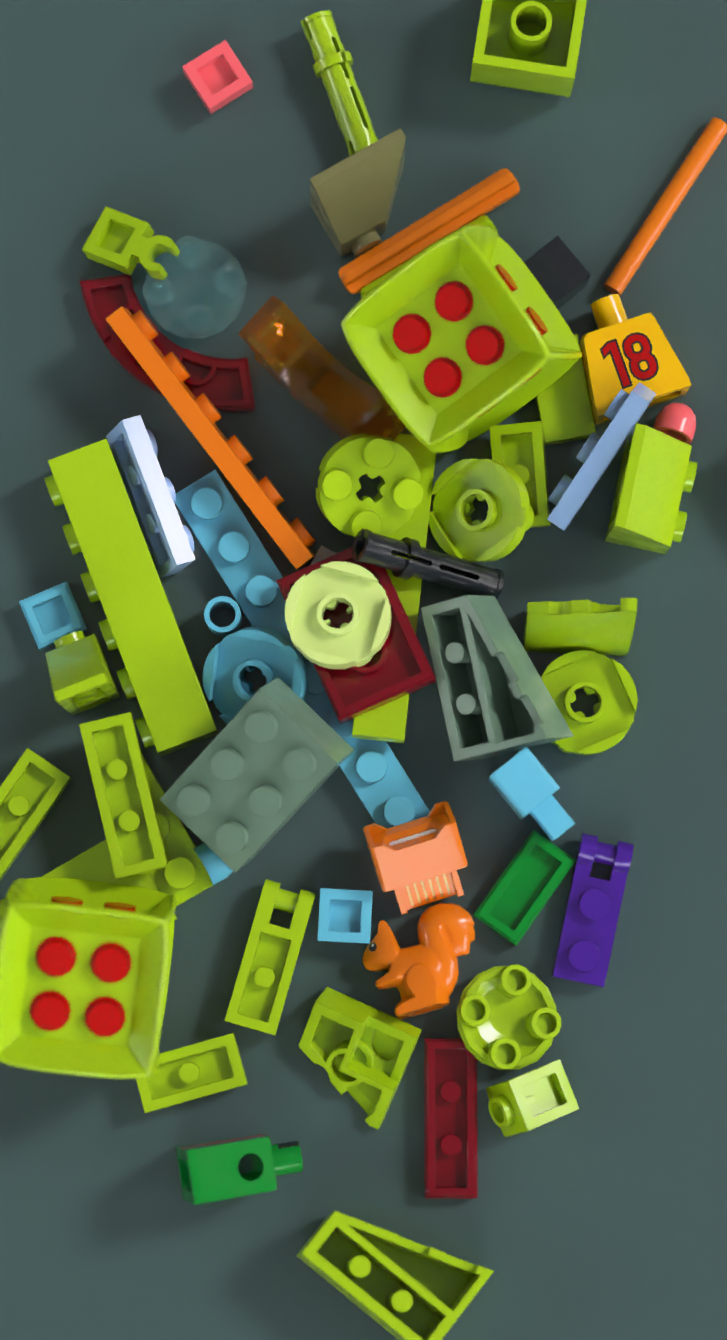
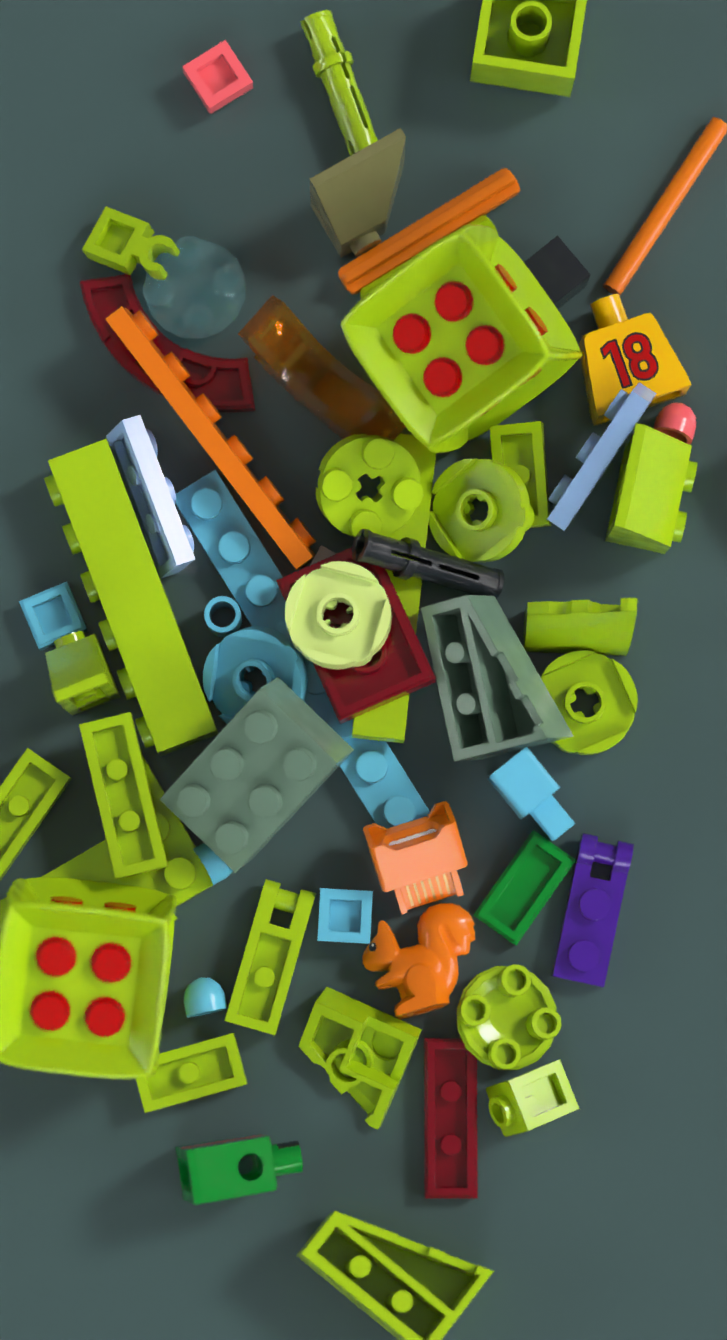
lime tile [535,334,596,446] -> none
none -> medium azure hinge [183,977,228,1018]

